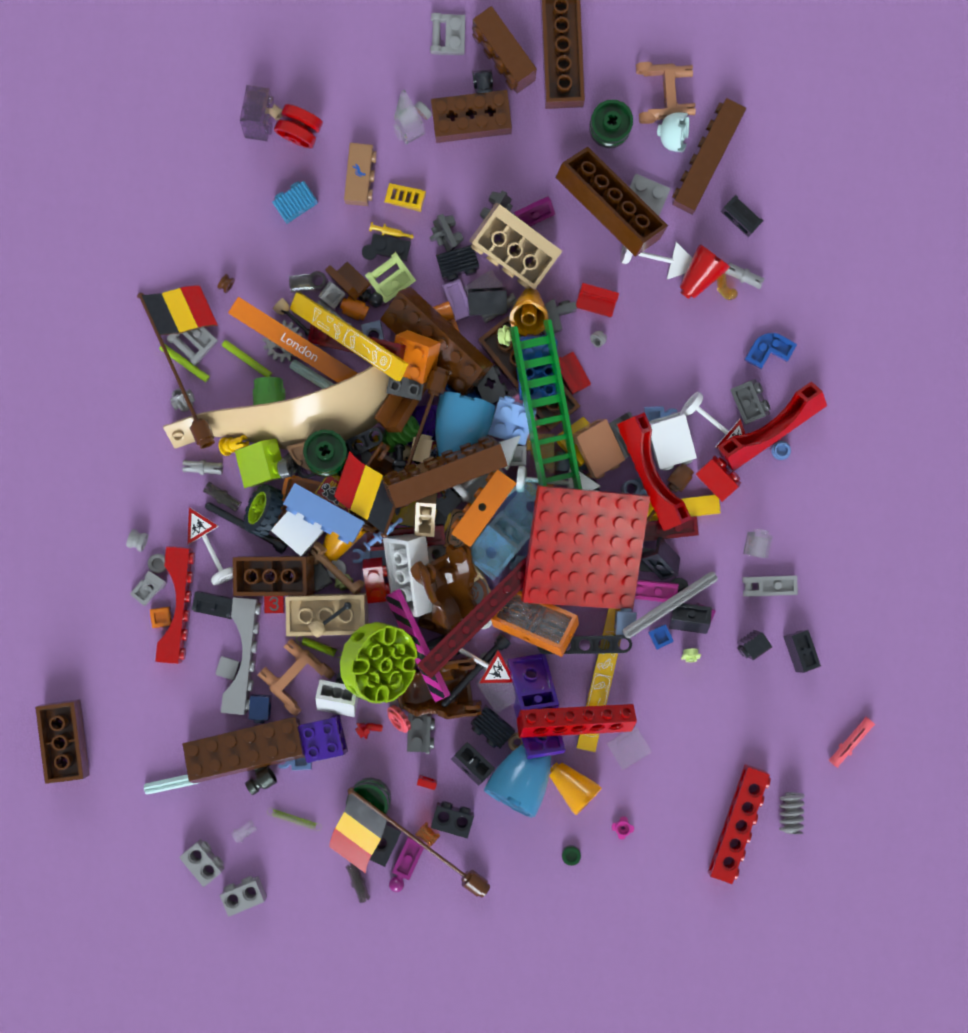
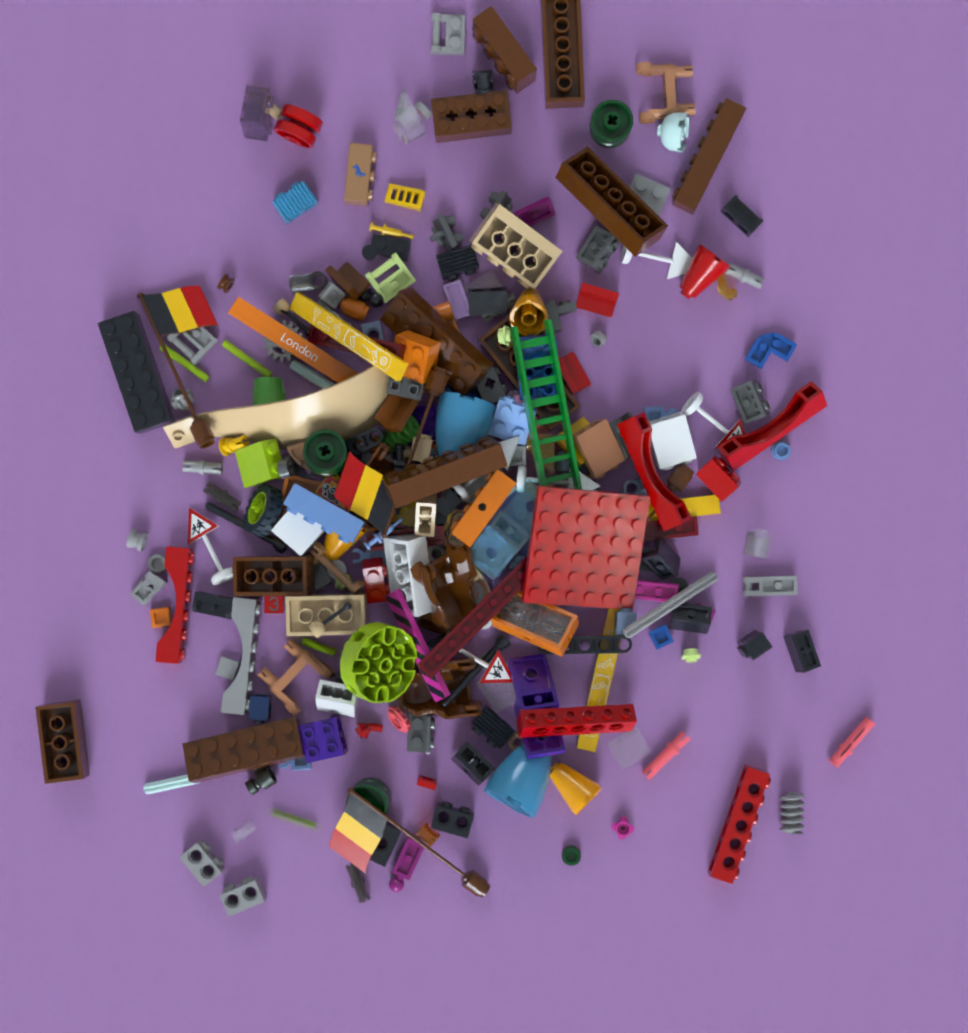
none -> black brick [97,311,176,434]
none -> dark grey bracket [576,225,619,274]
none -> coral pin [642,731,691,780]

